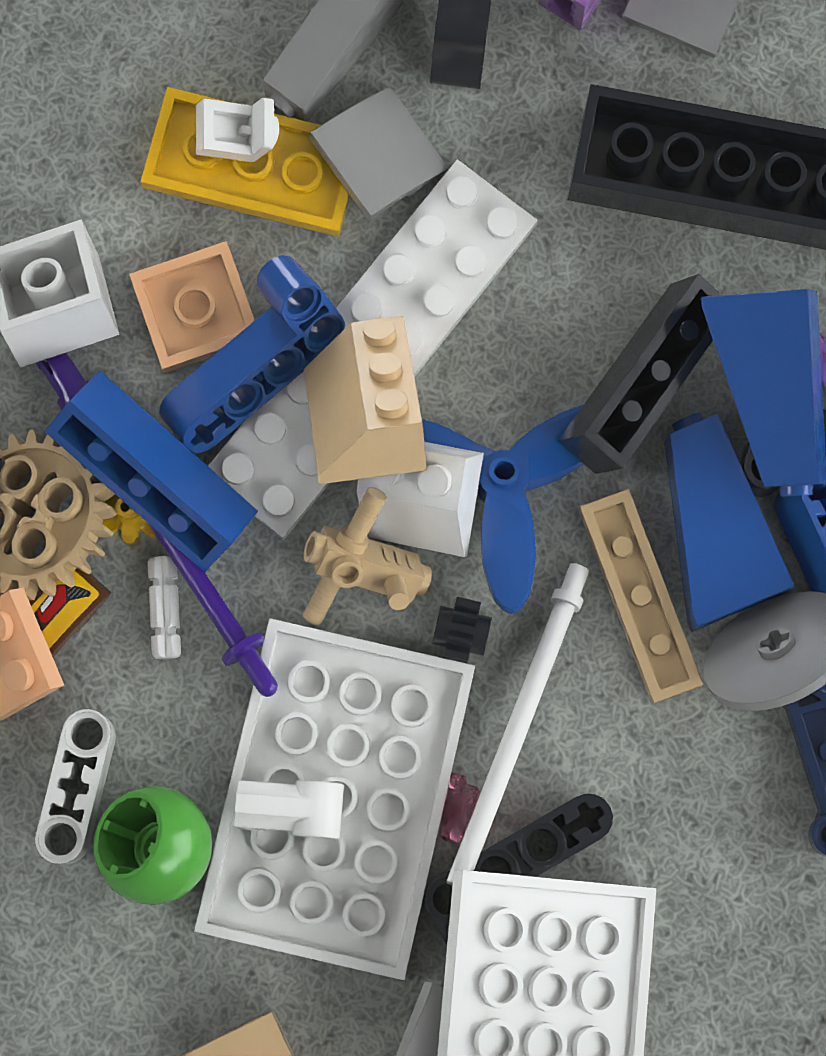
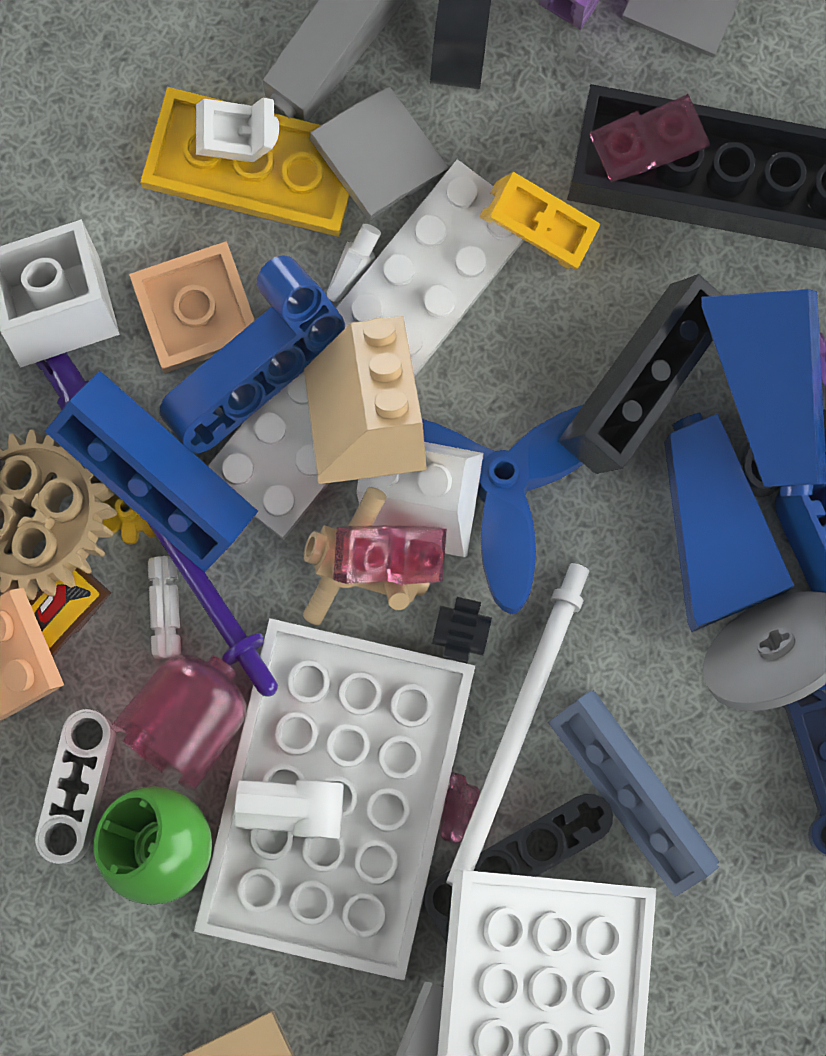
tan plate [578,489,703,704] -> none
none -> clear pink cylinder [110,654,246,791]
none -> white bar [326,224,381,302]
none -> clear pink slope [333,525,447,585]
none -> yellow hinge [480,172,601,270]
none -> sand blue fence [548,690,719,897]
none -> clear pink slope [590,94,710,182]

